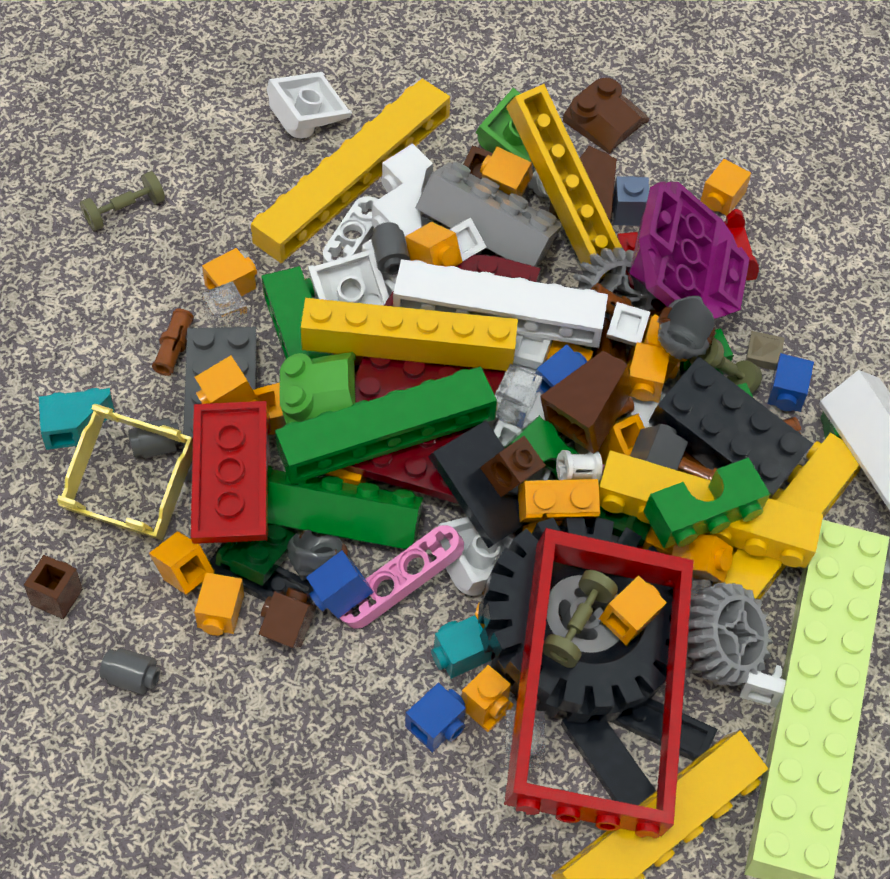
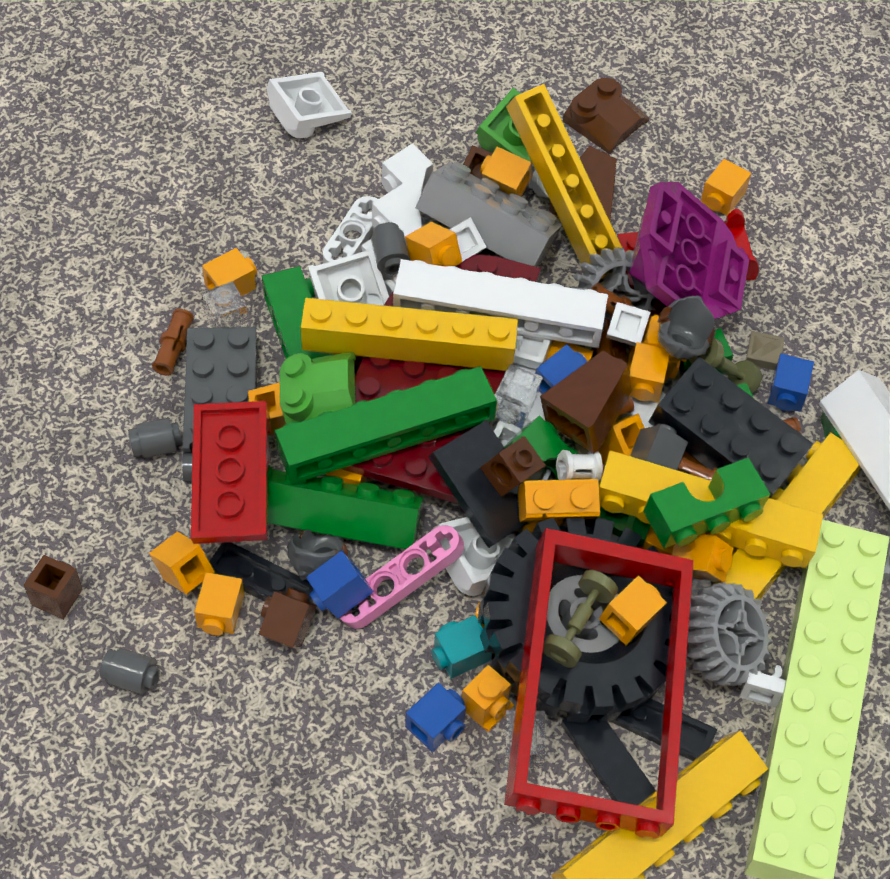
teal slope [39,388,114,450] -> none
light yellow piece [57,404,193,541] -> none
olive wheel [80,171,165,232] -> none
light orange brick [194,355,257,404] -> none
dark green plate [215,523,299,586] -> none
yellow brick [251,78,450,264] -> none
sand blue brick [612,176,649,226] -> none

